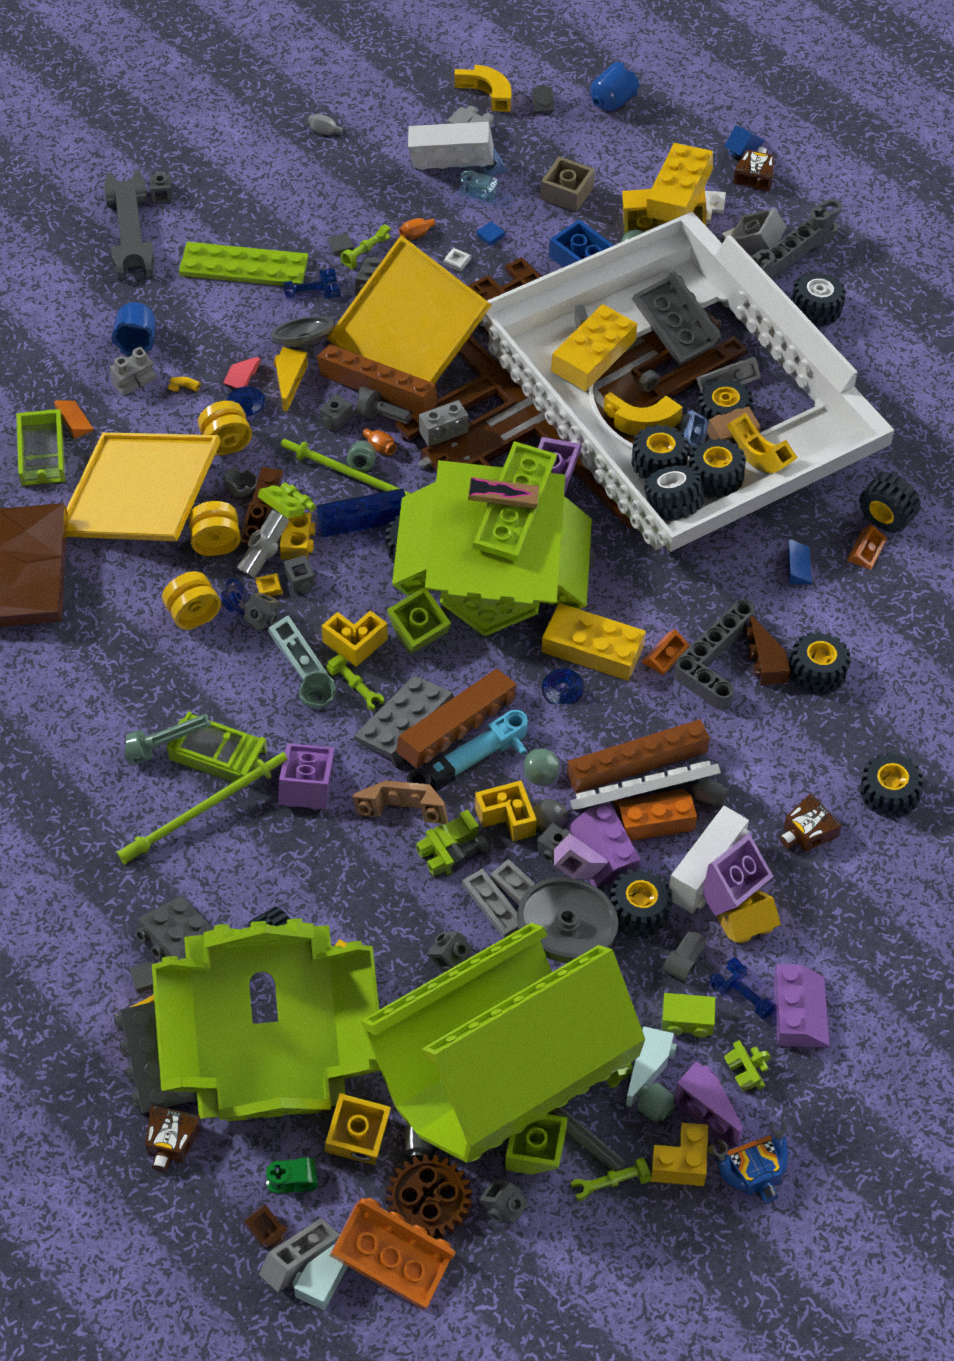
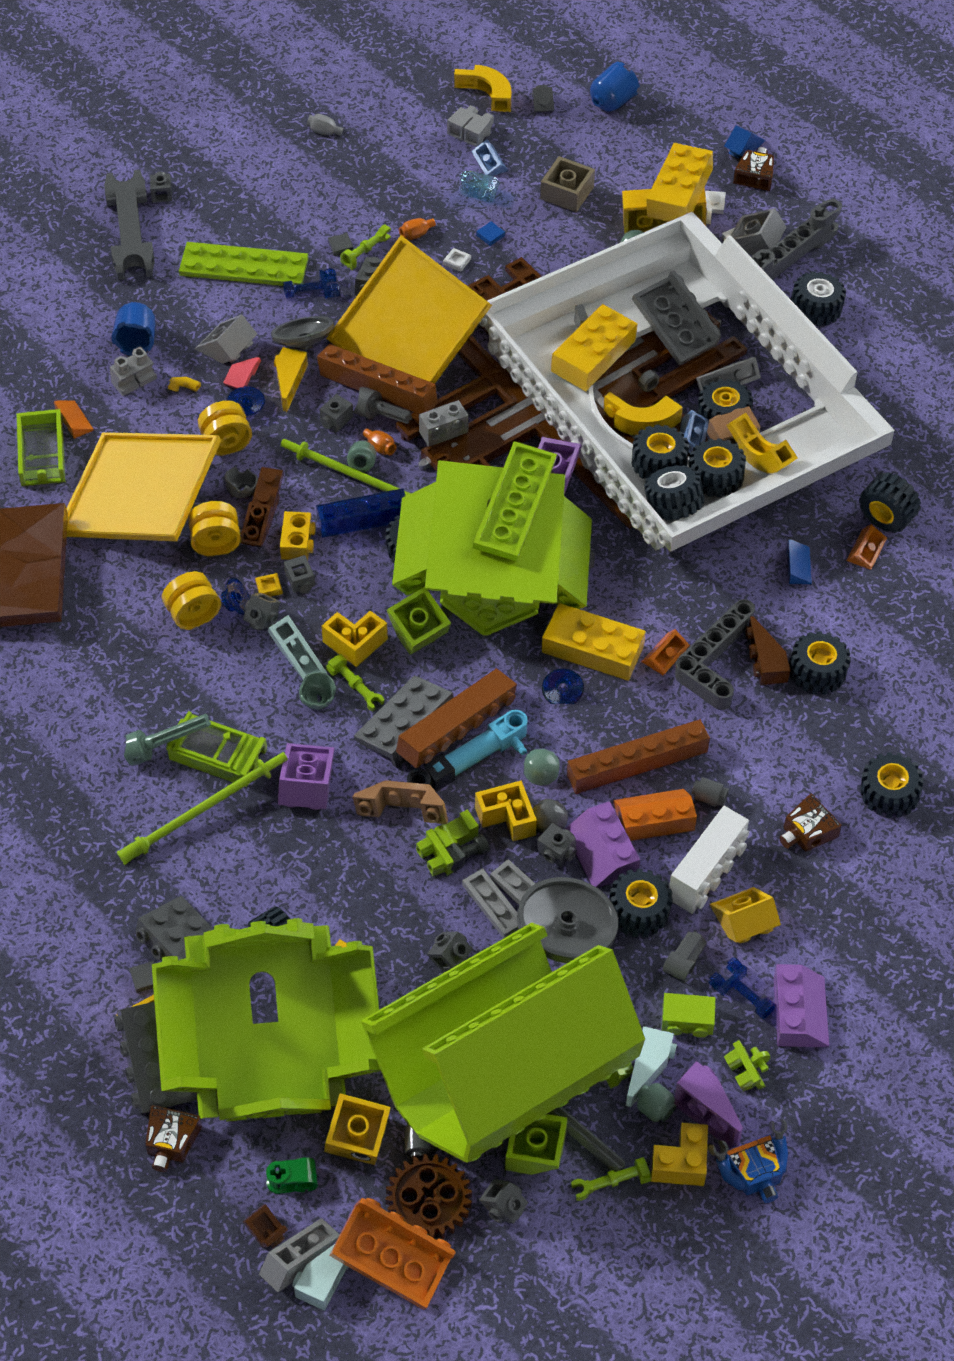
light grey piece [237,510,290,579] -> none
lime plate [258,482,316,518] -> none
white brick [408,122,493,170] -> none
tile [468,477,539,509] -> none
blue brick [549,219,614,267] -> none
lavender slope [554,833,608,879] -> none
white plate [570,761,721,809] -> none
medium lavender slope [703,834,773,916] -> none
none -> light grey slope [195,314,257,364]

